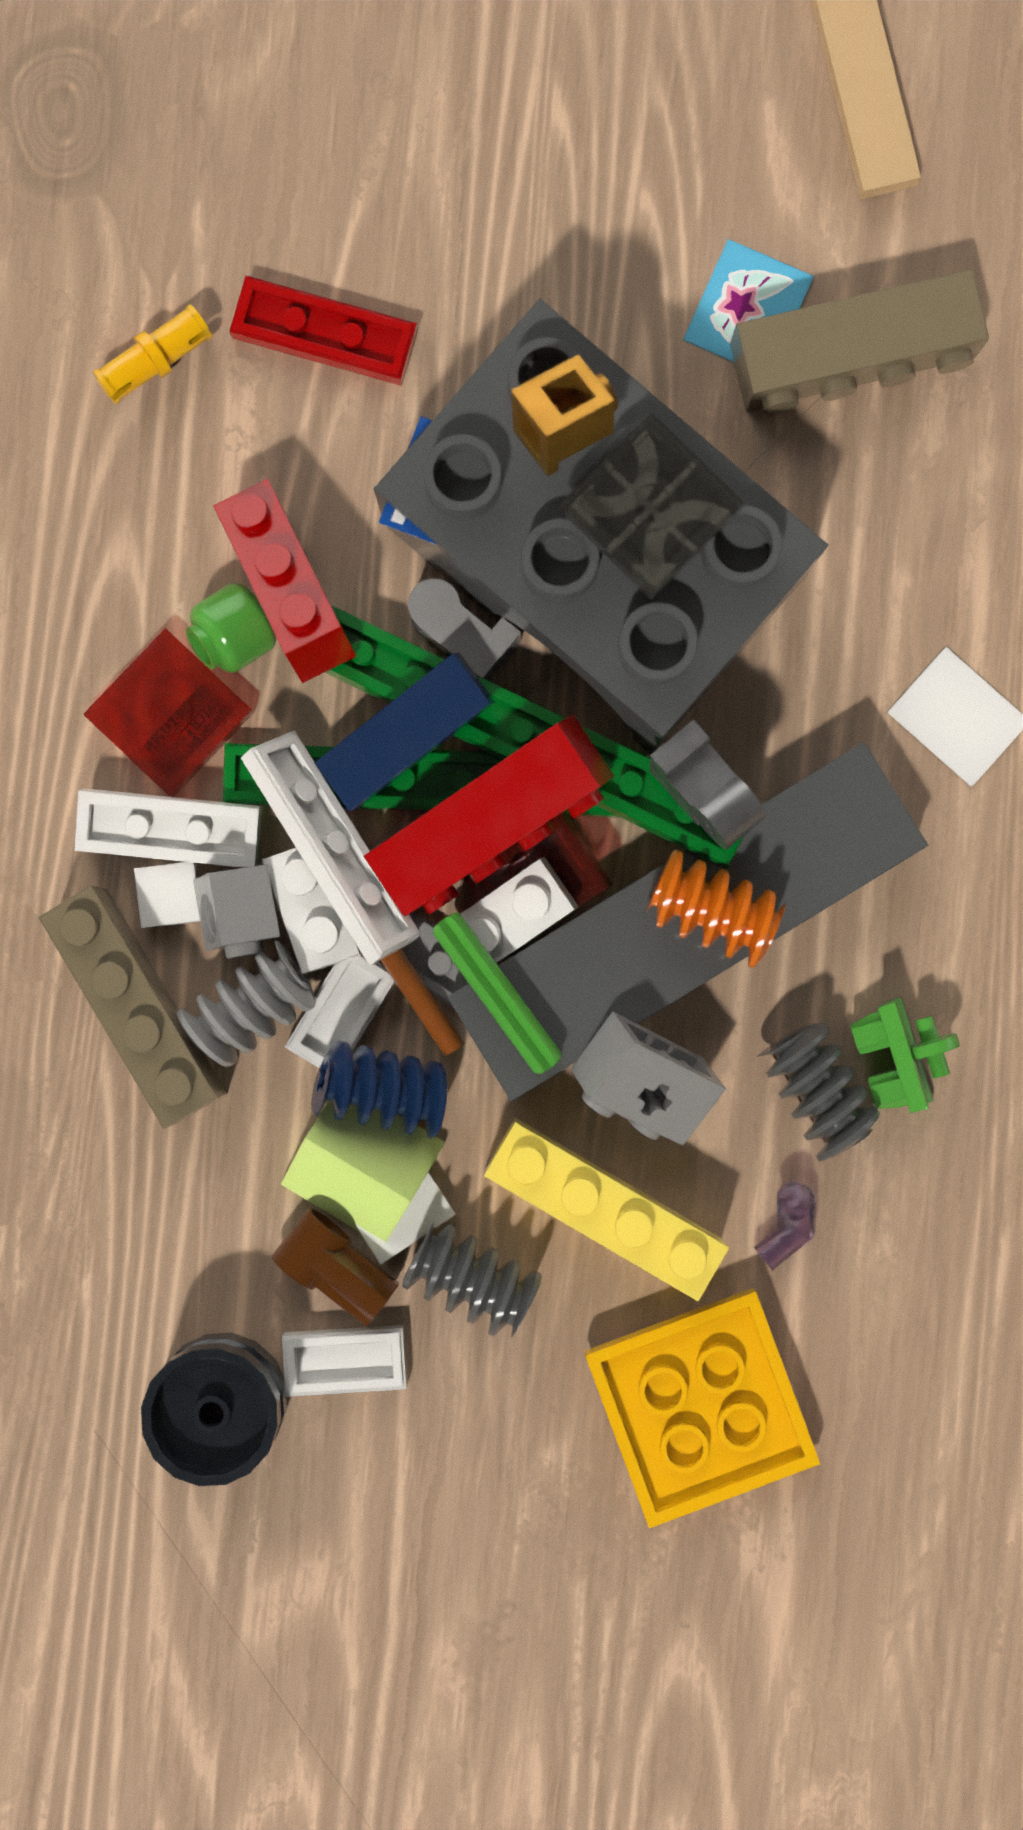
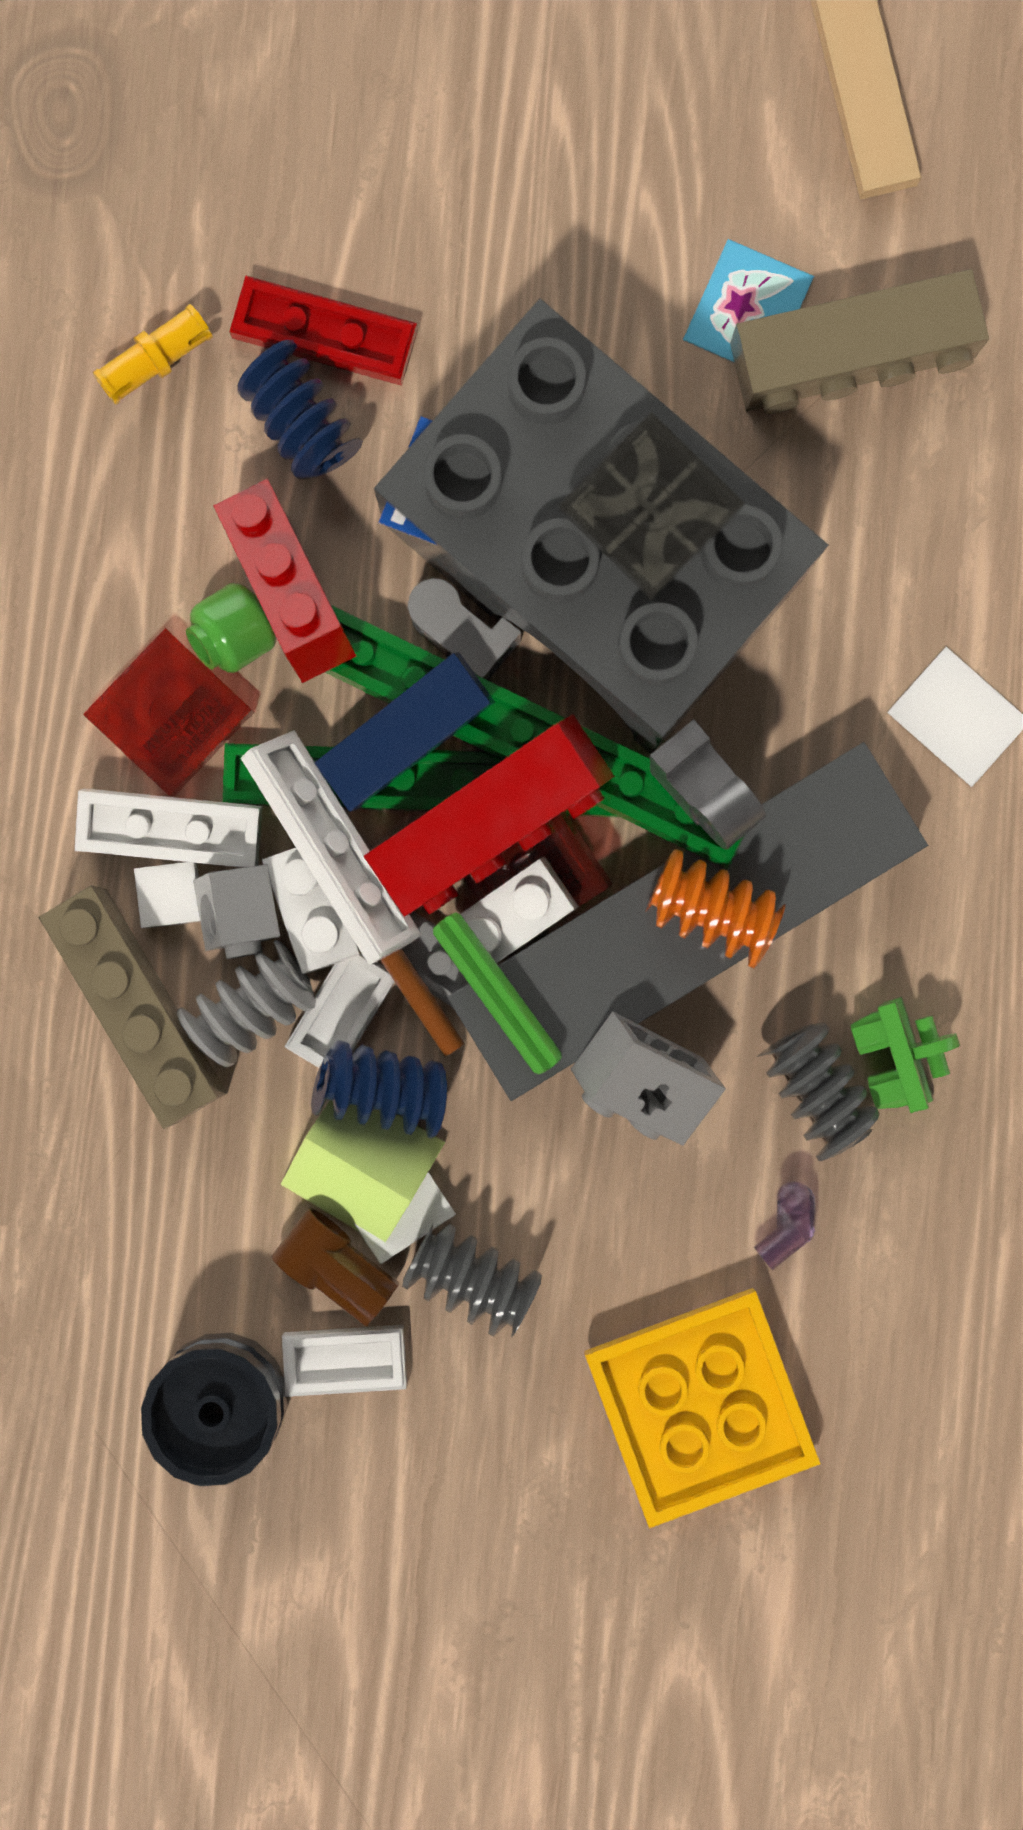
light yellow brick [484,1117,729,1302] -> none
pearl gold brick [511,354,618,476] -> none
none -> dark blue piece [237,340,363,480]

